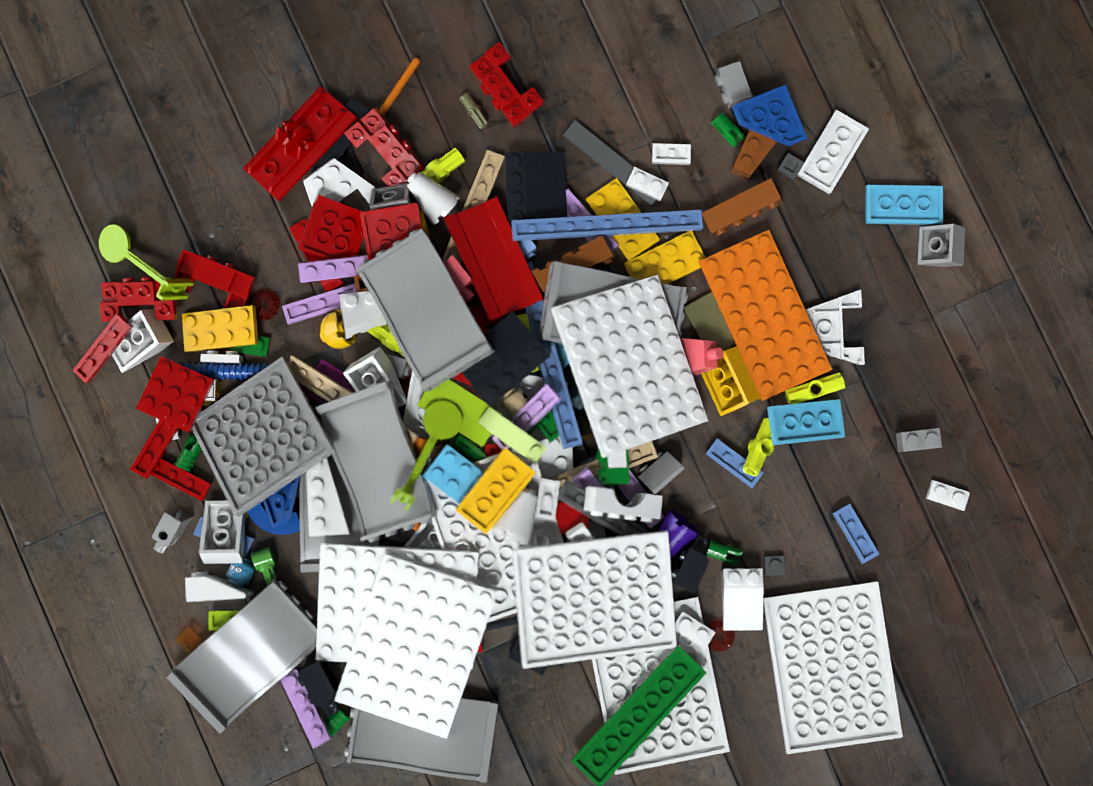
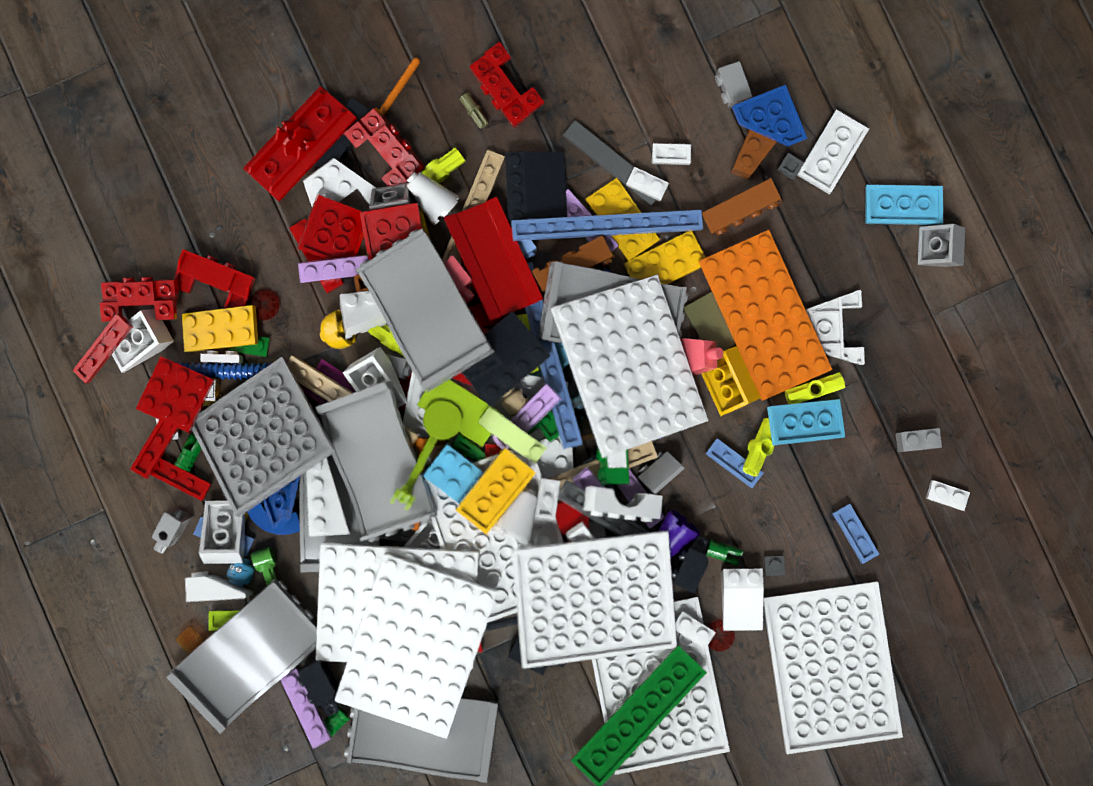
lime piece [99,225,194,300] -> none
lavender plate [282,284,356,325] -> none
green hinge [711,112,745,148] -> none

